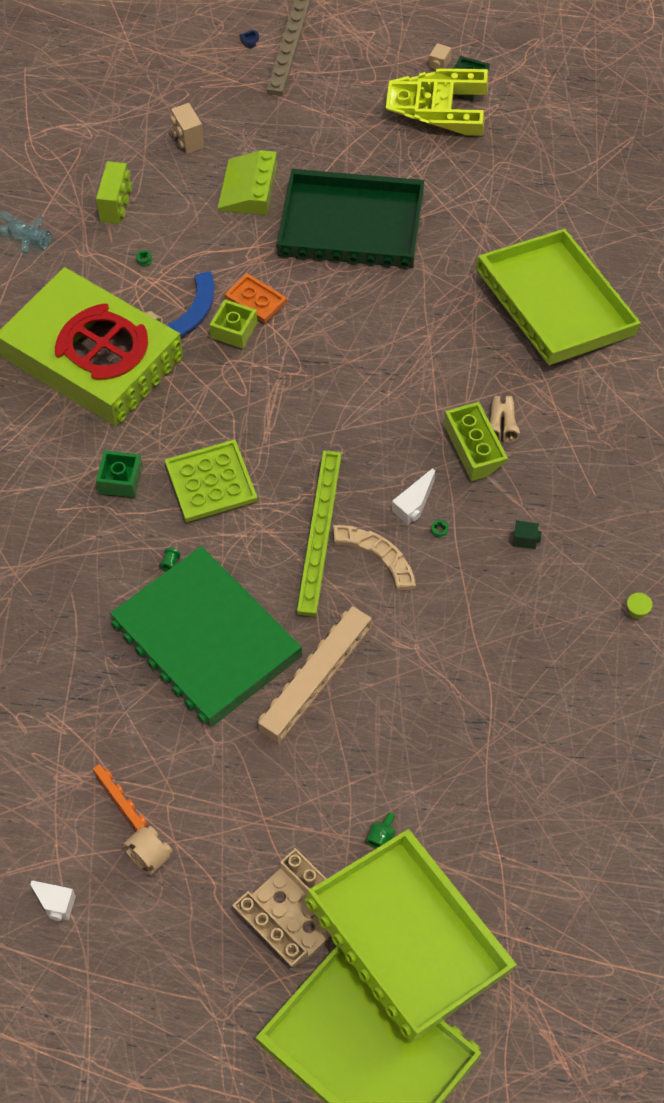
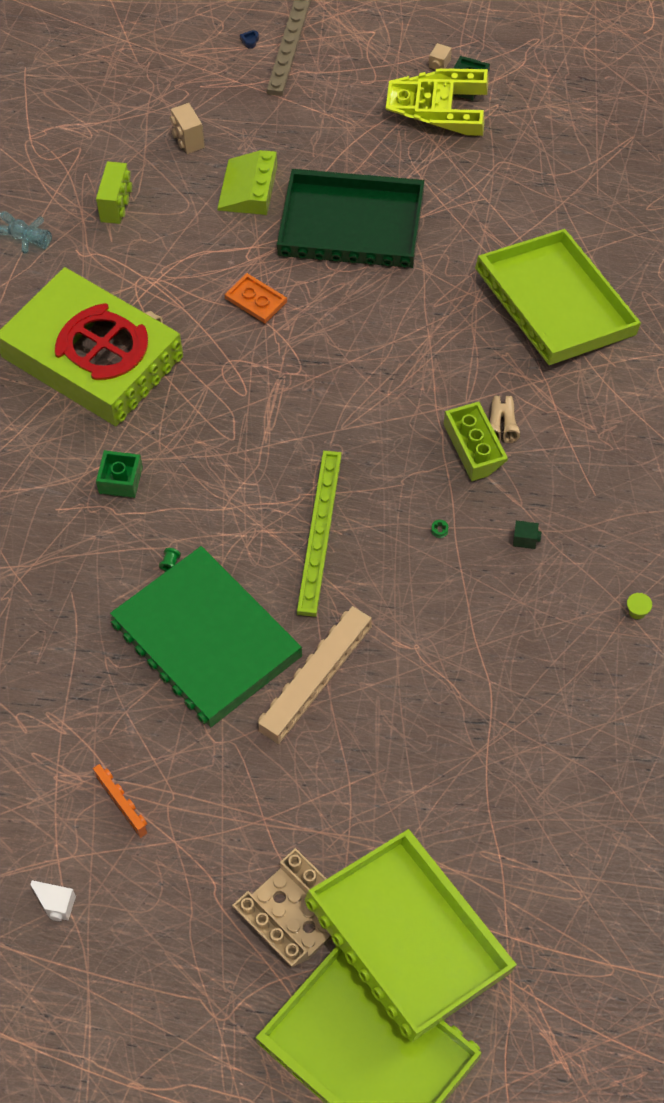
tan brick [122,826,172,876] -> none
green bush [136,250,152,267] -> none
lime plate [165,439,258,523] -> none
blue tile [166,271,214,338] -> none
lime brick [209,299,258,349] -> none
tan tile [333,525,416,590] -> none
green piece [365,812,395,849] -> none
white slope [392,468,435,525] -> none

